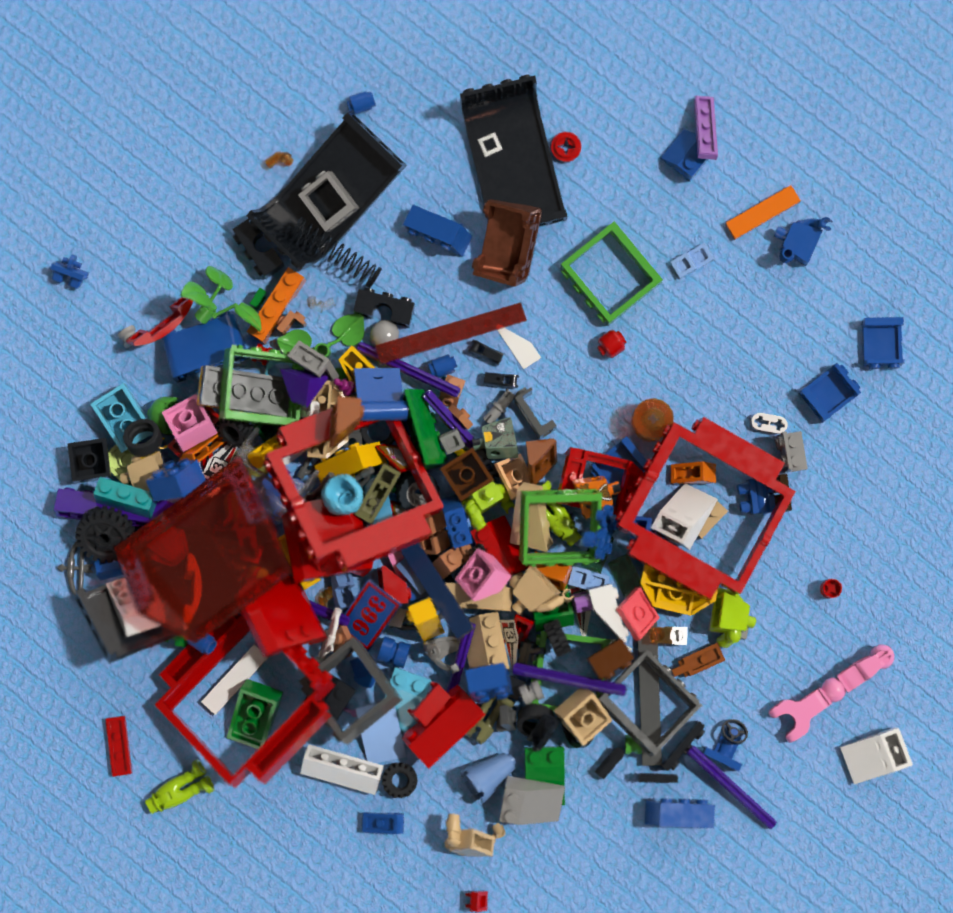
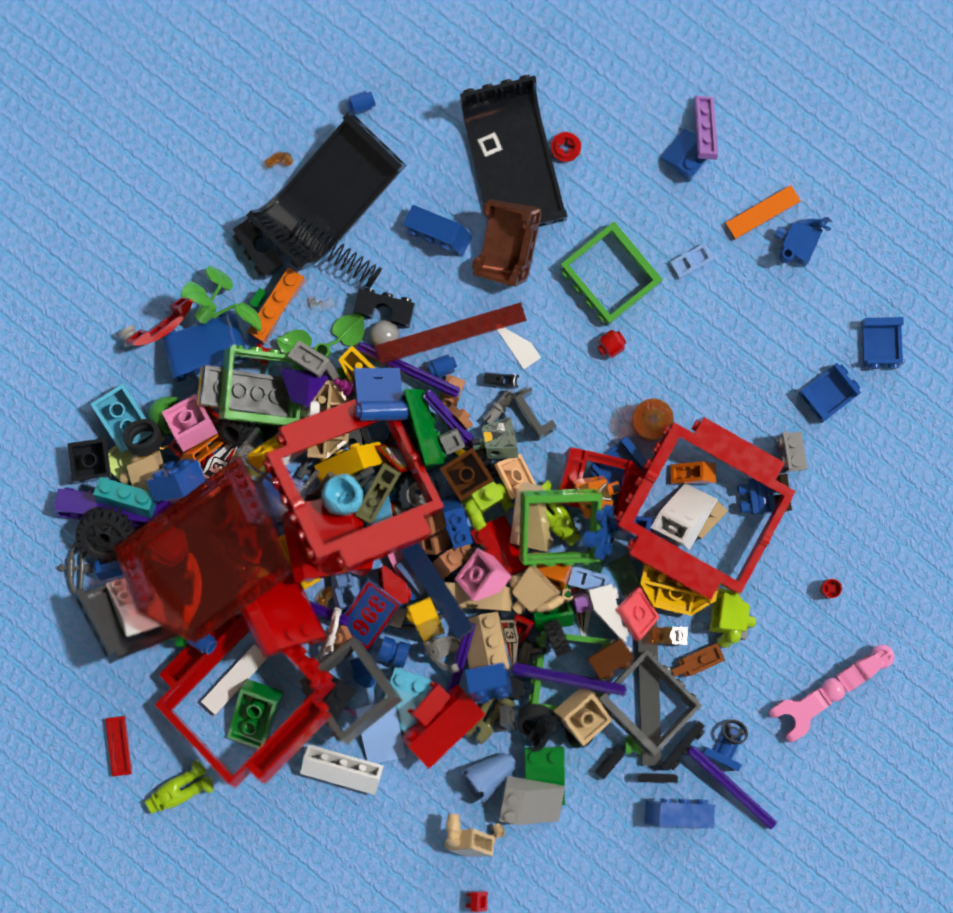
blue hips [50,254,89,289] -> none
nougat bracket [276,310,307,335] -> none
light grey window [298,171,359,232] -> none
dark orange slope [329,396,364,448] -> none
blue plate [362,812,404,834] -> none
black tyre [382,762,418,798] -> none
black bar [468,340,504,365] -> none
light grey wheel [519,680,544,705] -> none
dark orange slope [526,438,557,485] -> none
white beam [750,413,788,434] -> none
white slope [840,727,913,784] -> none

